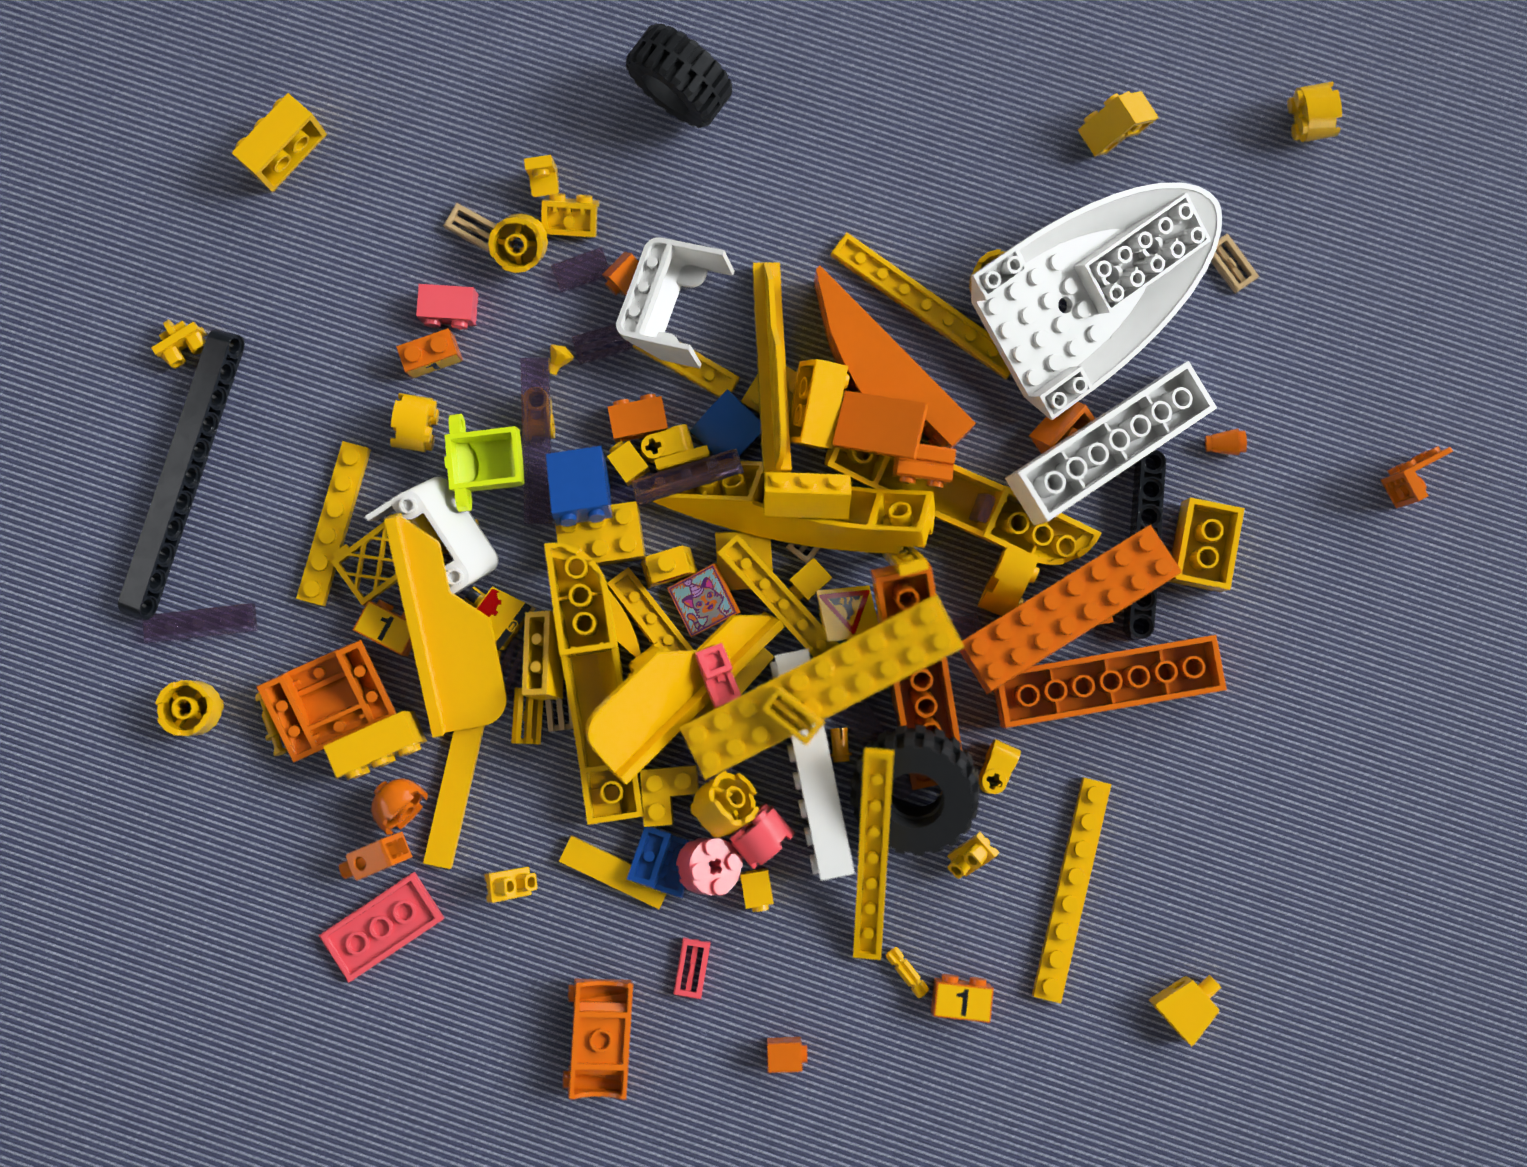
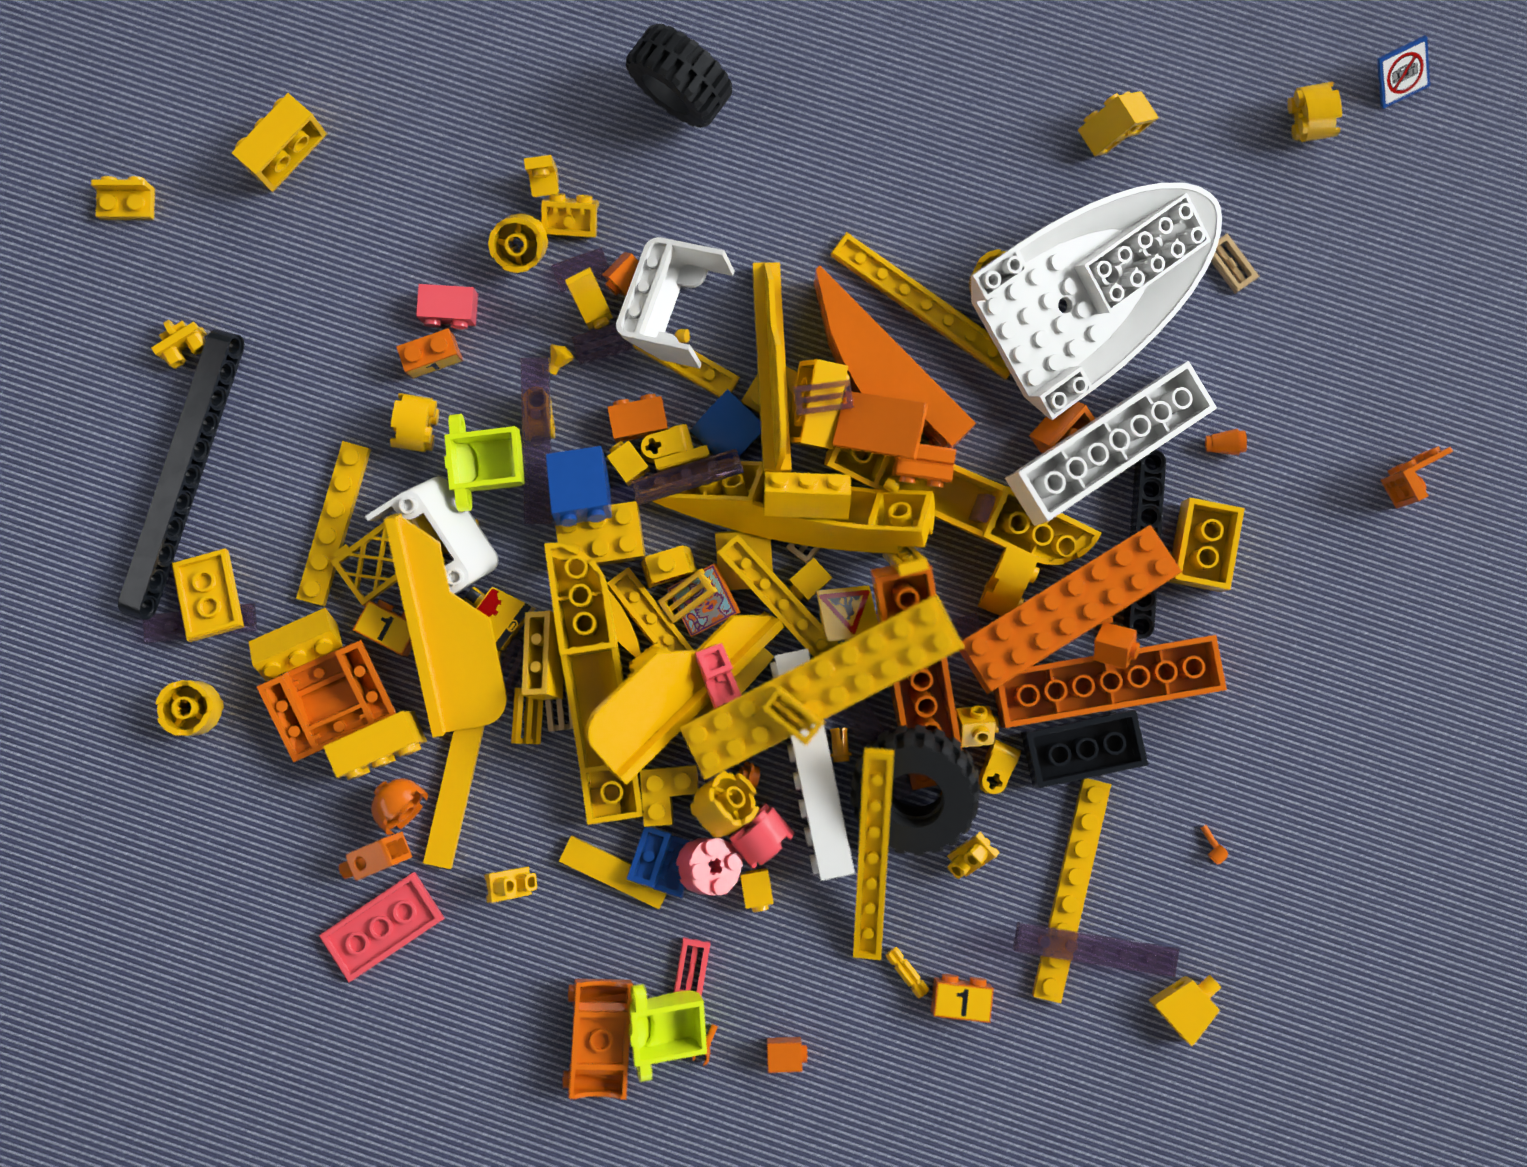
yellow piece [255,693,288,756] -> none
tan tile [443,203,496,253] -> none
none -> yellow bracket [91,176,155,220]
none -> yellow tile [171,548,244,642]
none -> yellow brick [249,608,343,681]
none -> yellow slope [565,268,613,330]
none -> neon yellow piece [629,984,707,1082]
none -> yellow tile [658,569,718,623]
none -> yellow piece [674,329,690,343]
none -> orange hand [693,1023,718,1066]
none -> orange plate [739,761,760,788]
none -> tile [793,379,854,415]
none -> yellow piece [883,476,900,492]
none -> yellow brick [956,705,999,747]
none -> clear purple tile [1013,922,1180,977]
none -> black brick [1021,710,1148,788]
none -> orange brick [1094,622,1140,669]
none -> orange hand [1201,825,1228,865]
none -> piece [1377,36,1430,109]

